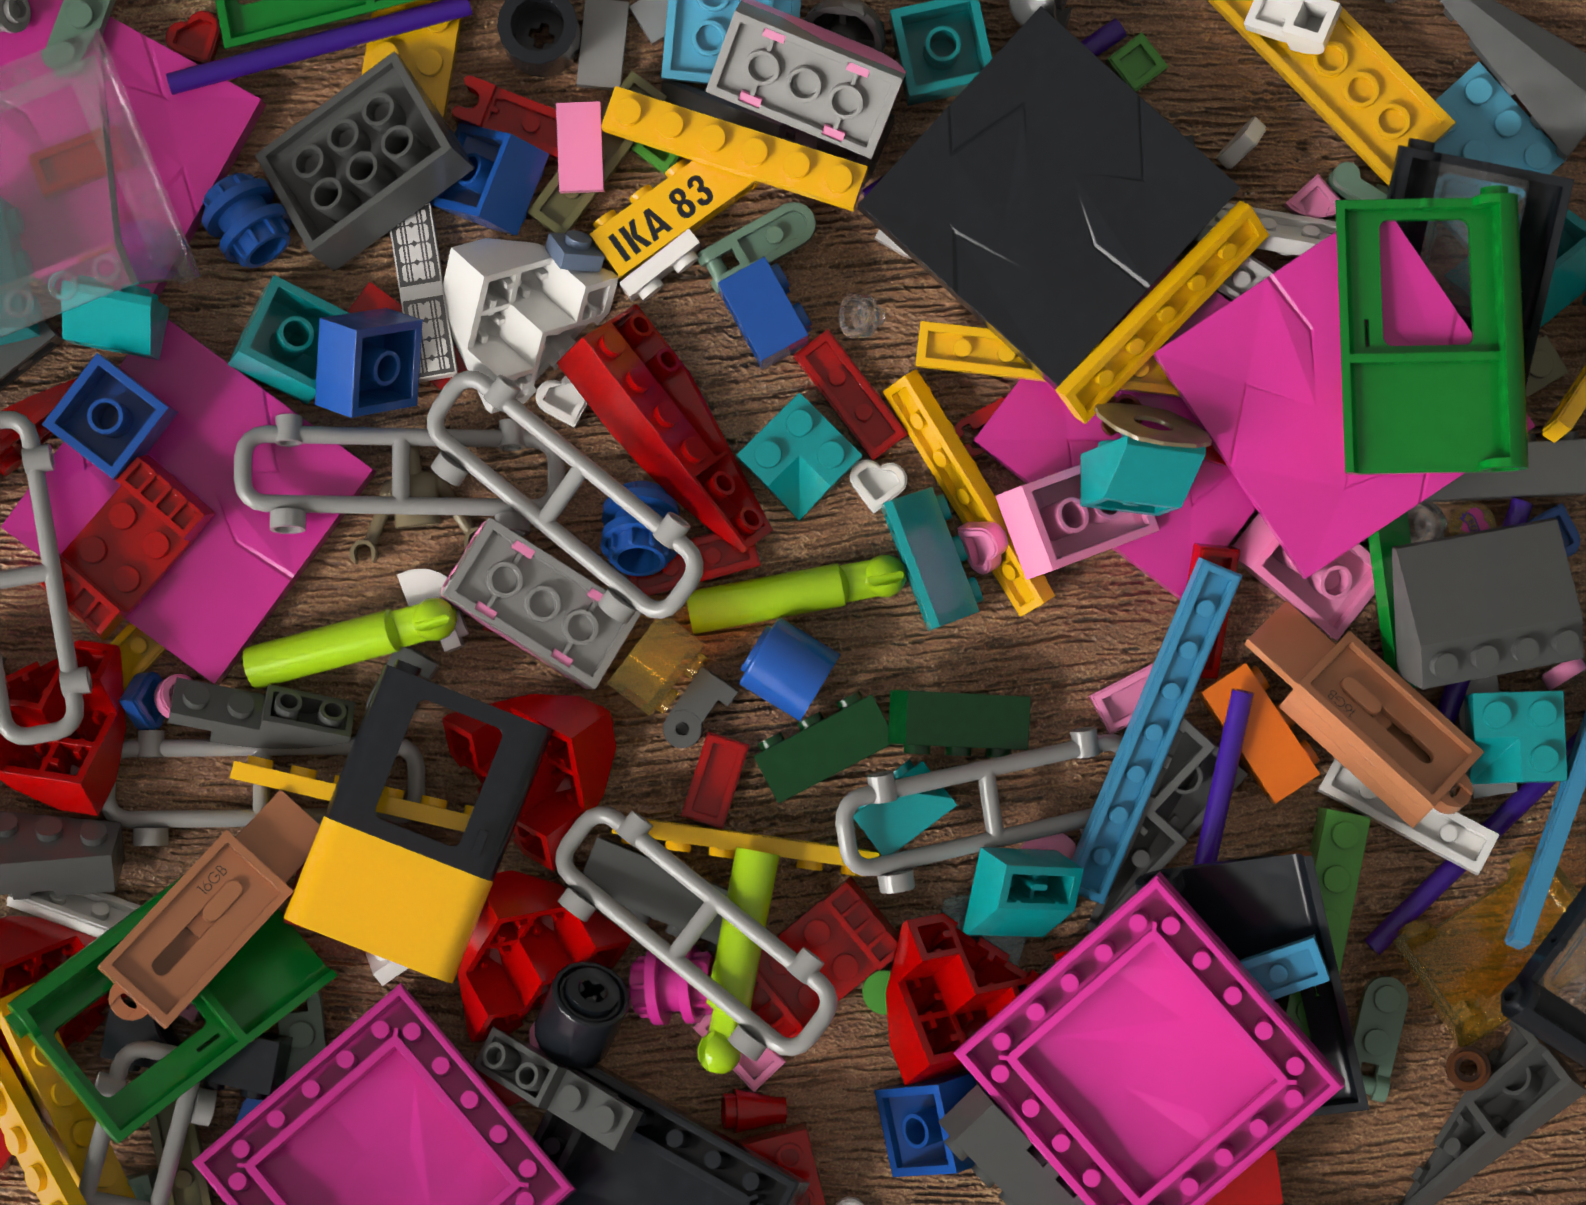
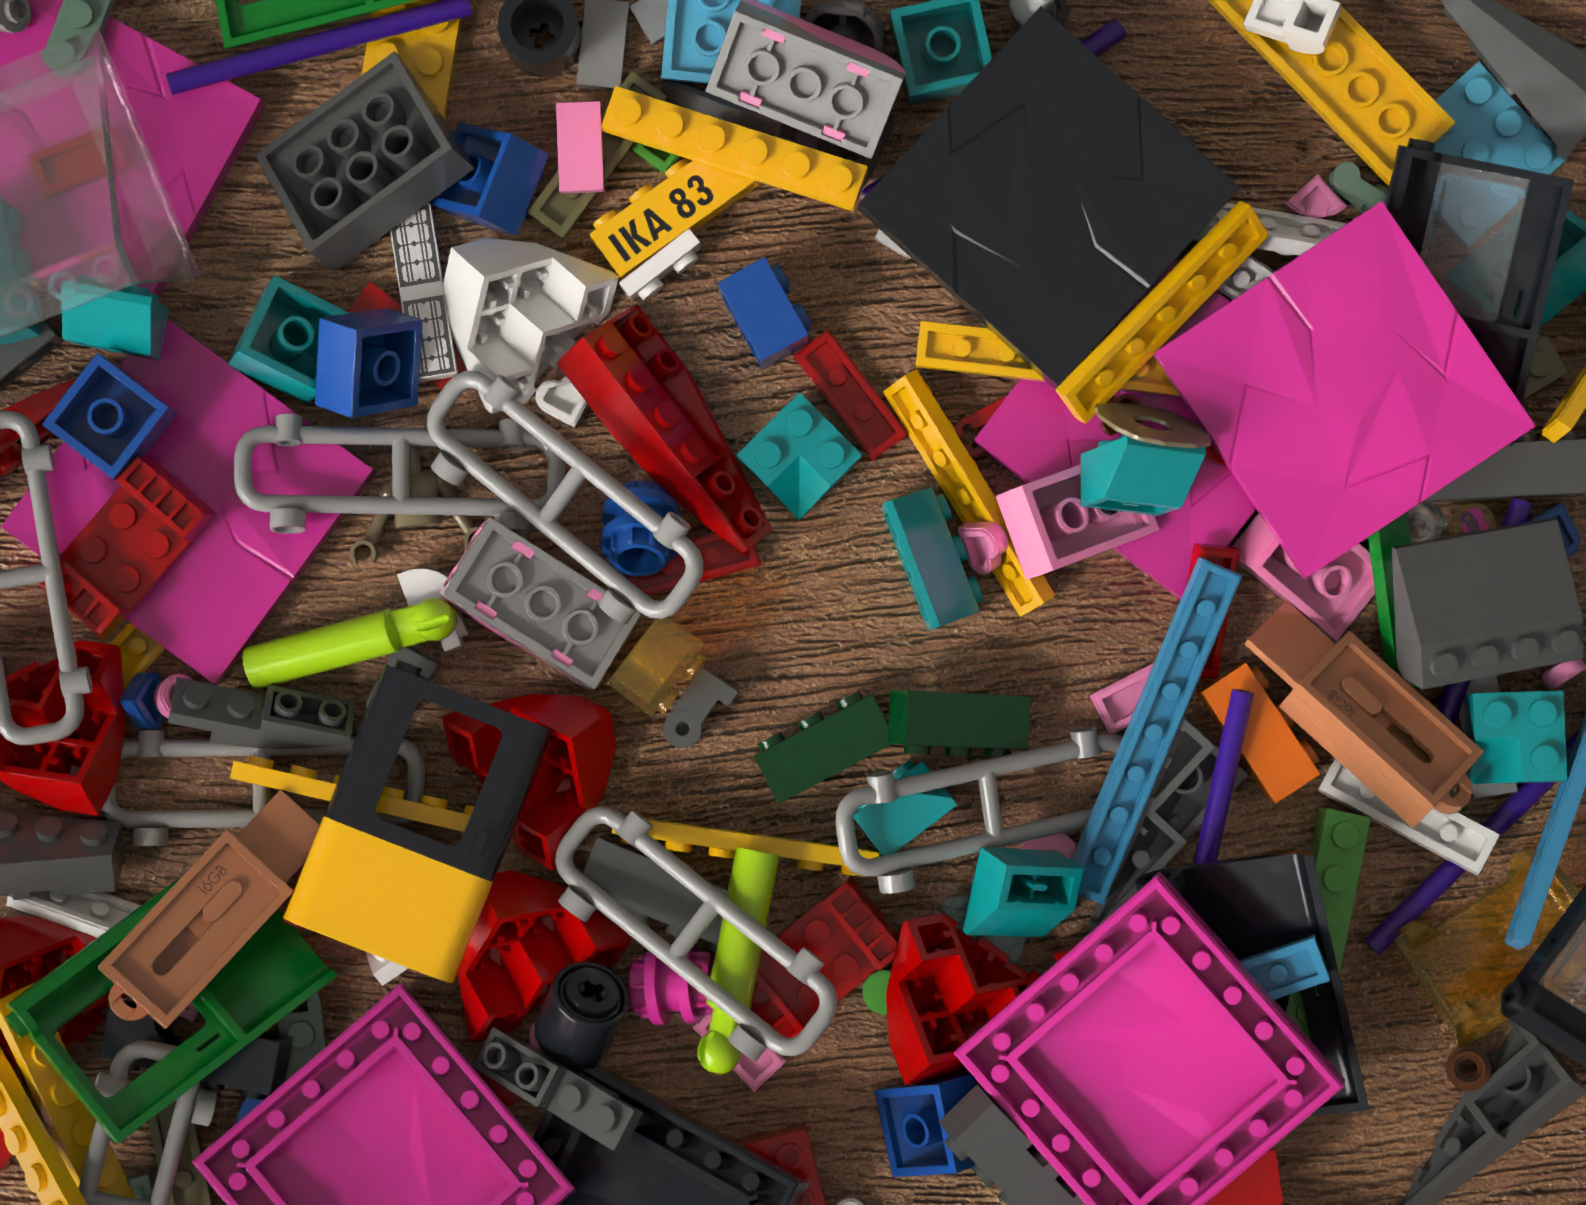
red tile [165,11,222,64] -> none
blue piece [202,173,292,268] -> none
red plate [451,75,558,160] -> none
sand blue plate [545,230,605,272] -> none
red tile [681,731,750,829] -> none
lime piece [687,555,907,634] -> none
sand green plate [696,202,816,294] -> none
red cone [721,1089,787,1133] -> none
blue piece [739,618,841,721] -> none
clear tile [839,294,885,338] -> none
white tile [850,459,907,514] -> none
bright green tile [1106,32,1169,93] -> none
white tile [1216,116,1266,169] -> none
green piece [1335,185,1529,475] -> none
sand green plate [1352,975,1409,1103] -> none

